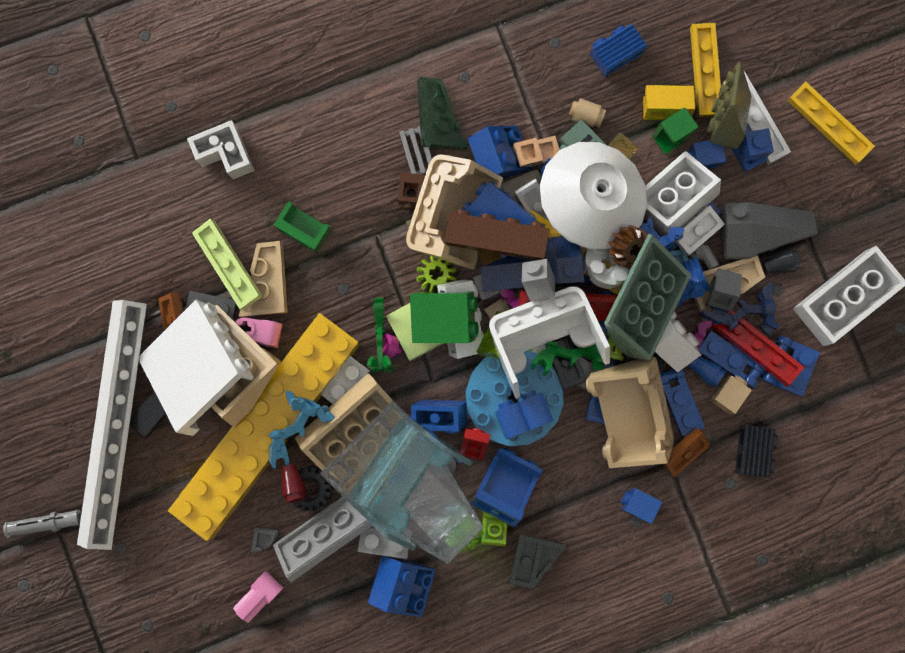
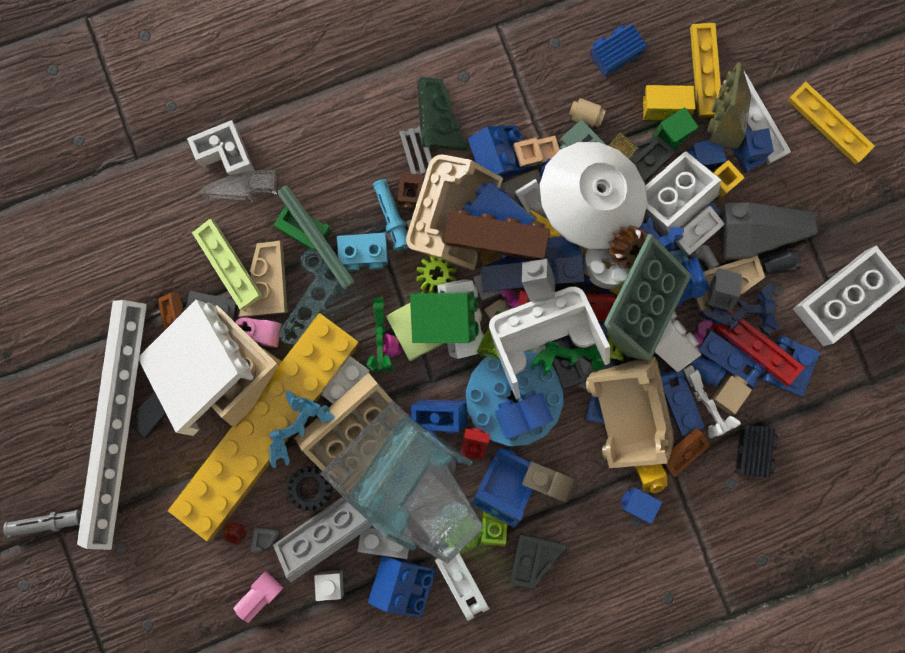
dark red cone [281,464,307,503] -> none
none -> clear slope [201,170,279,202]
none -> clear red plate [222,522,246,544]
none -> sand green axle [278,186,354,289]
none -> clear light blue beam [280,249,341,346]
none -> white brick [314,570,344,601]
none -> medium azure brick [337,233,388,272]
none -> medium azure pin [373,179,409,252]
none -> white plate [435,548,490,621]
none -> dark tan brick [522,462,575,502]
none -> pearl dark grey wing [619,136,676,183]
none -> yellow bracket [634,464,667,494]
none -> white piece [683,365,741,438]
none -> yellow brick [713,160,745,199]

